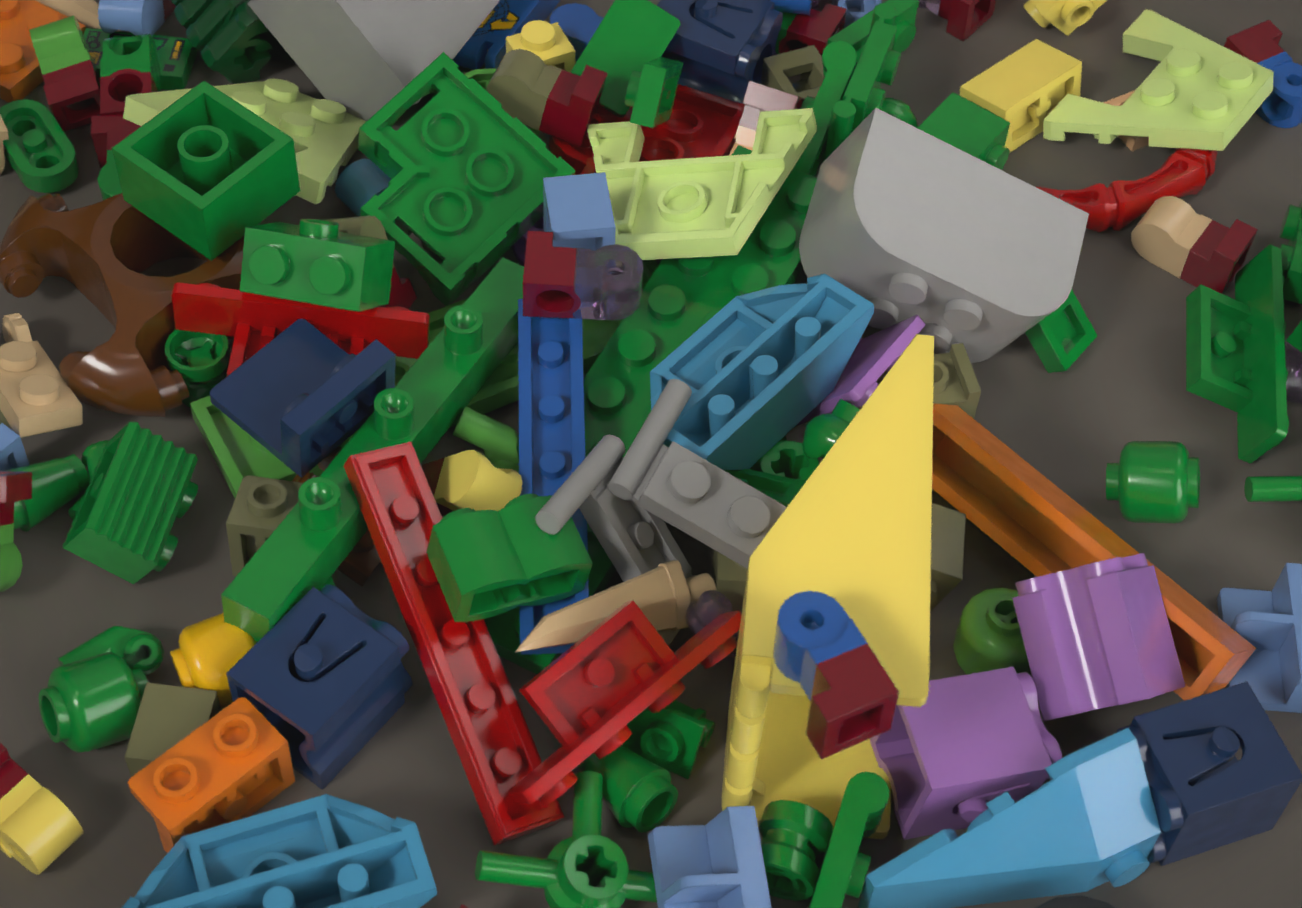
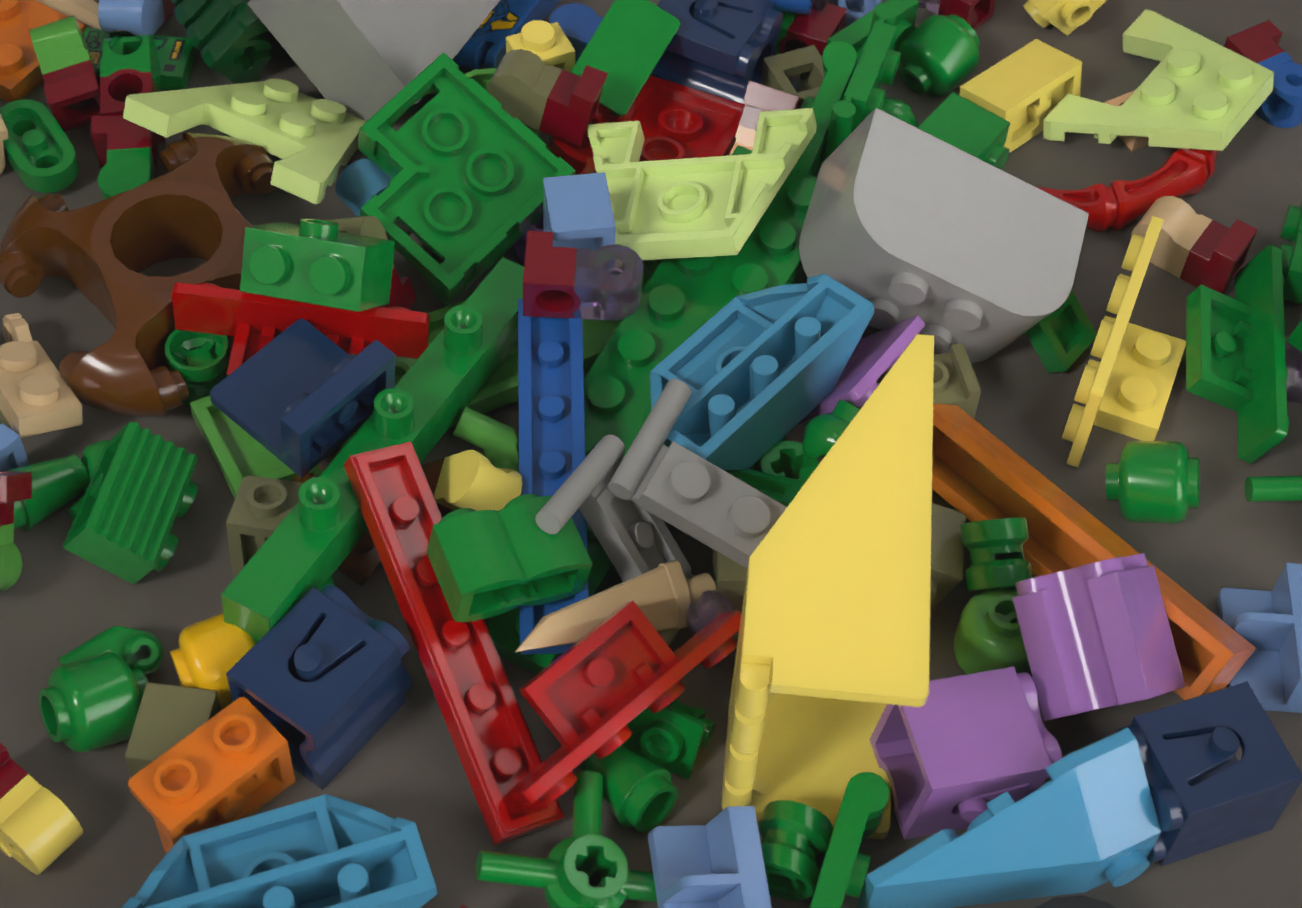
green brick [112,81,300,261] -> none
green plate [625,57,683,128] -> none
leg [773,591,899,759] -> none
none -> green head [898,15,980,97]
none -> green wheel [960,517,1033,591]
none -> light yellow bracket [1061,215,1186,468]

